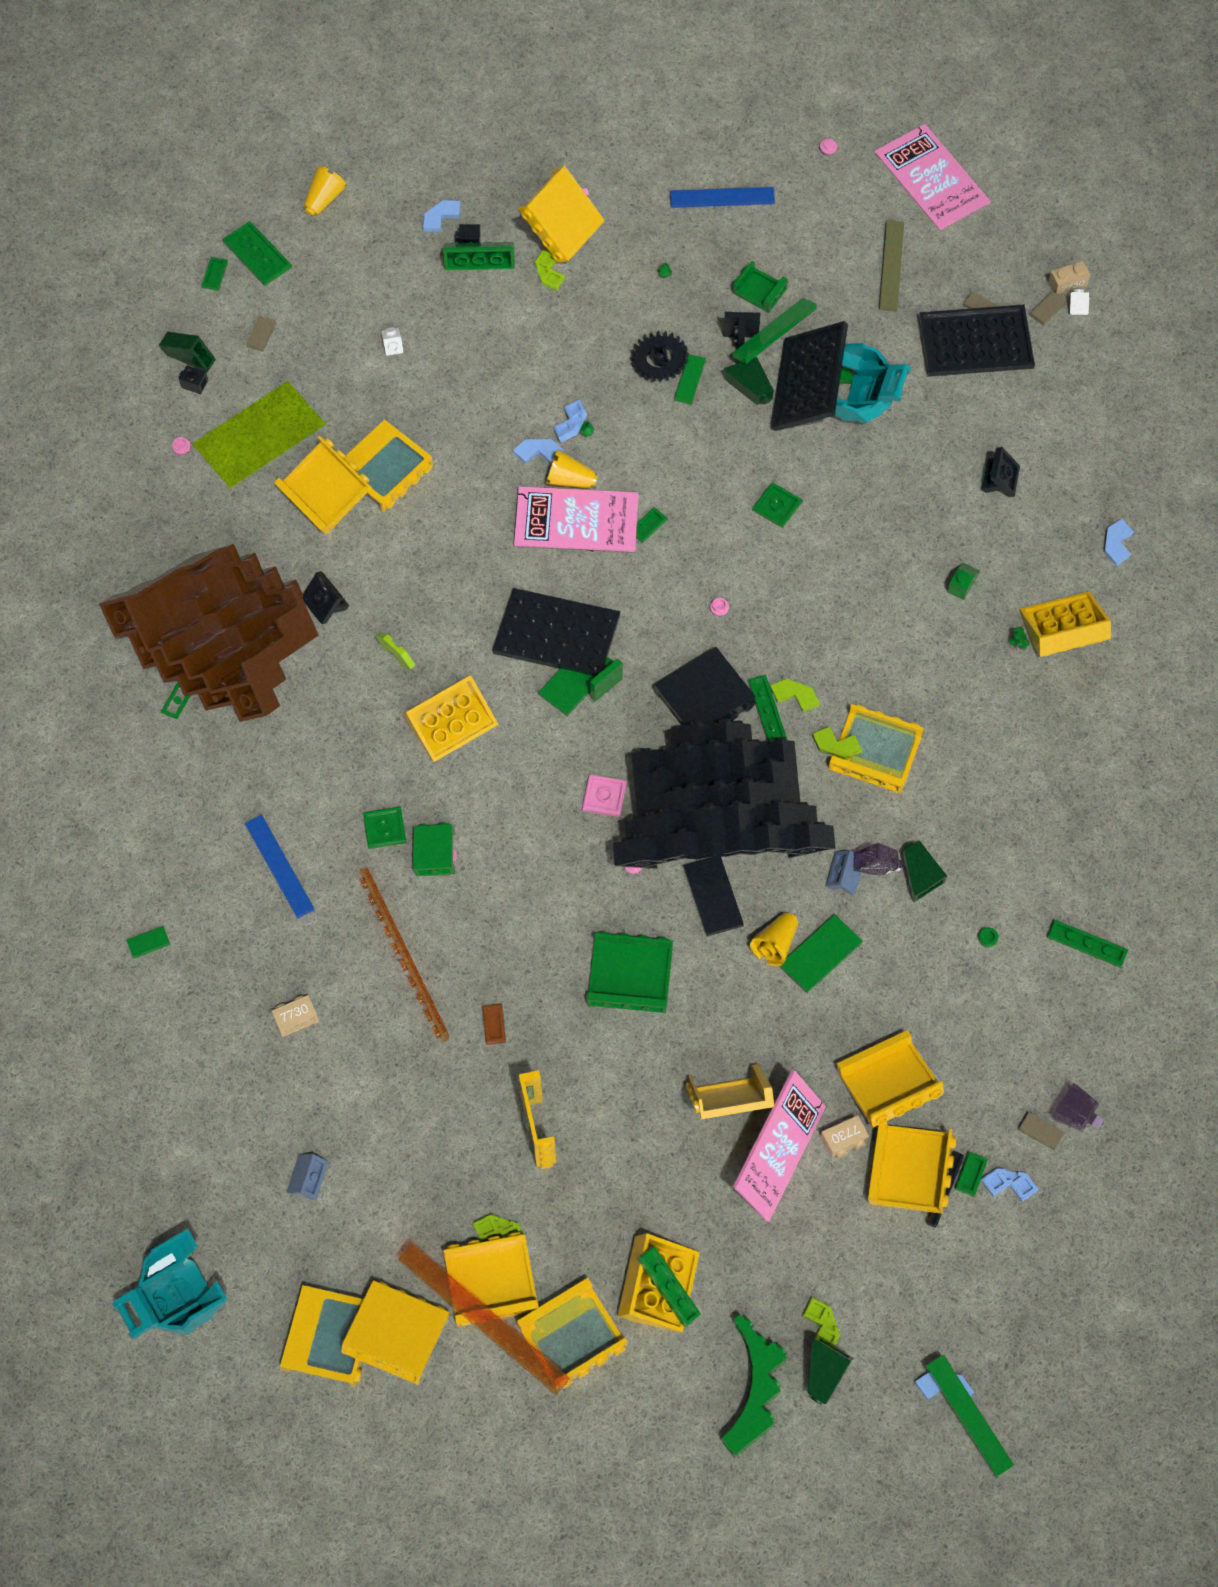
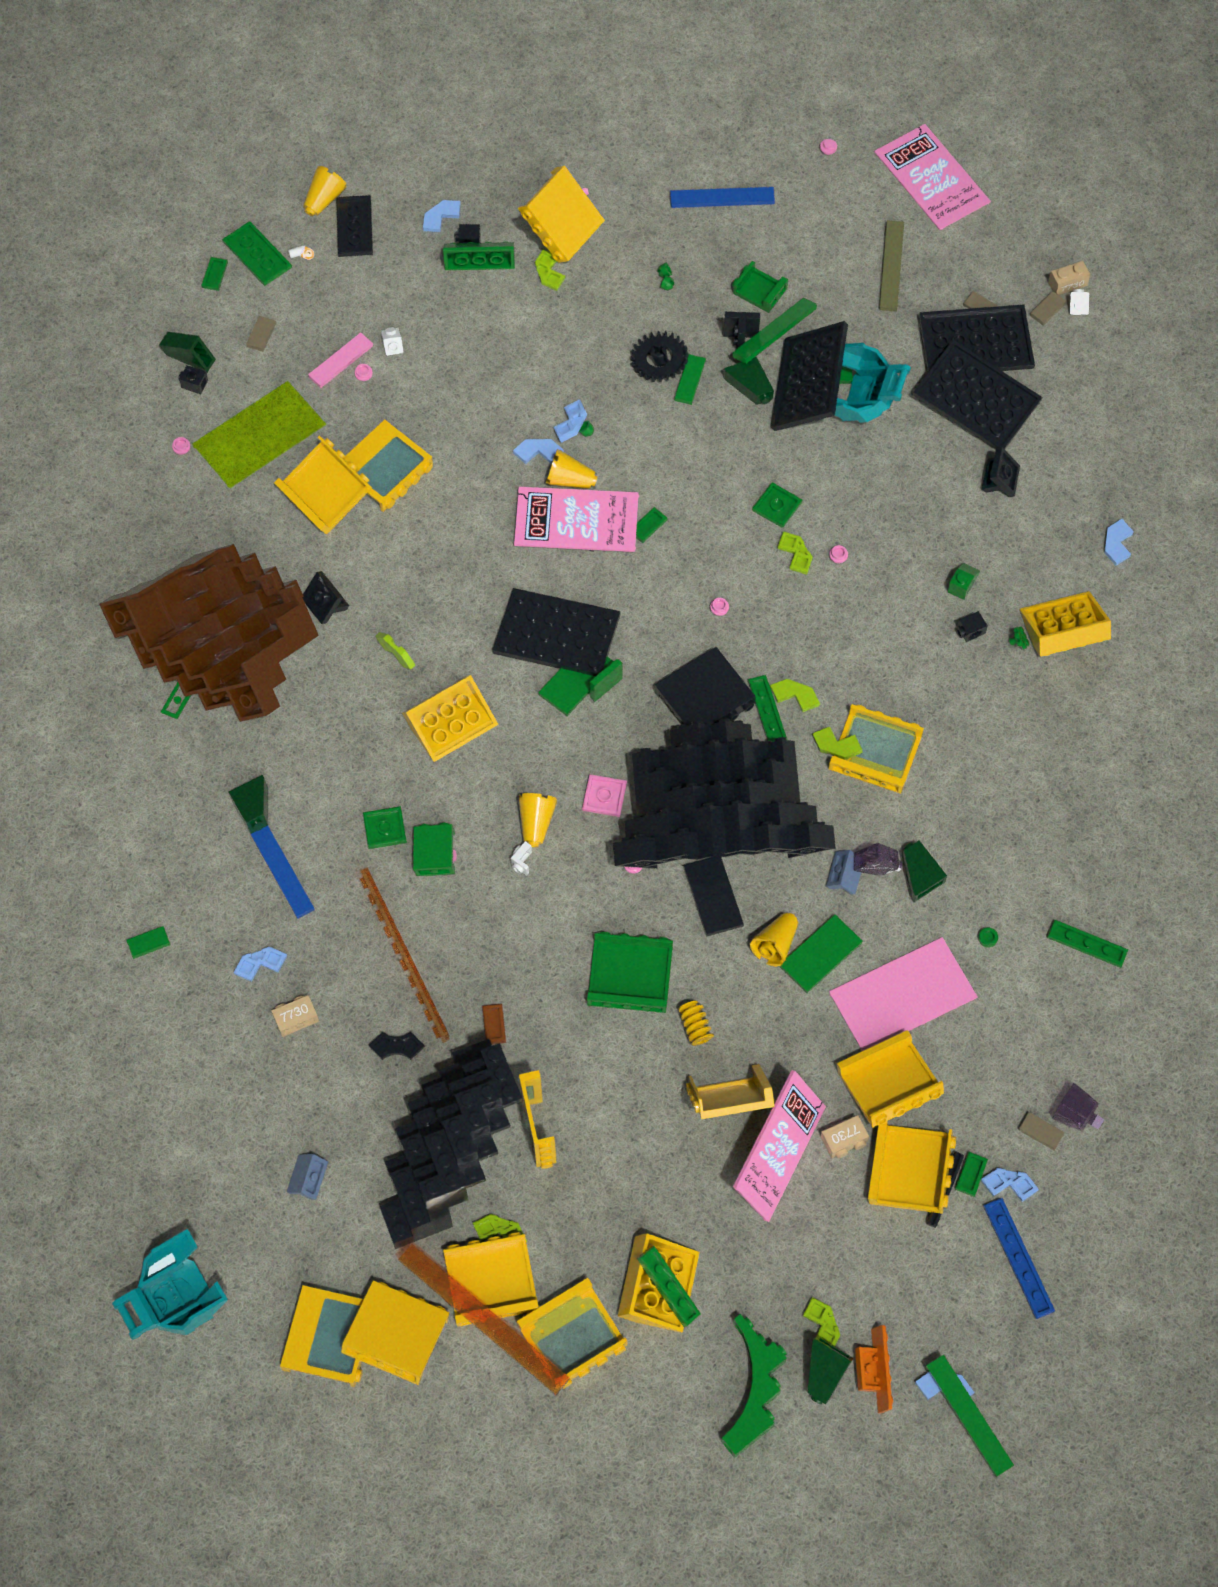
none -> dark green slope [228,775,268,834]
none -> light blue tile [234,947,287,982]
none -> arm [288,245,314,260]
none -> bright pink tile [308,333,373,388]
none -> black tile [336,195,373,257]
none -> bright pink plate [355,364,373,381]
none -> black tile [368,1032,425,1060]
none -> black panel [379,1039,523,1249]
none -> white bracket [511,841,532,876]
none -> yellow cone [519,793,557,848]
none -> green hinge [660,275,675,291]
none -> yellow piece [678,1001,714,1046]
none -> lime tile [778,531,813,575]
none -> bright pink plate [829,545,848,563]
none -> bright pink piece [829,937,978,1051]
none -> orange bracket [855,1325,893,1413]
none -> black plate [913,340,1043,449]
none -> black brick [956,611,988,642]
none -> blue tile [983,1198,1055,1319]

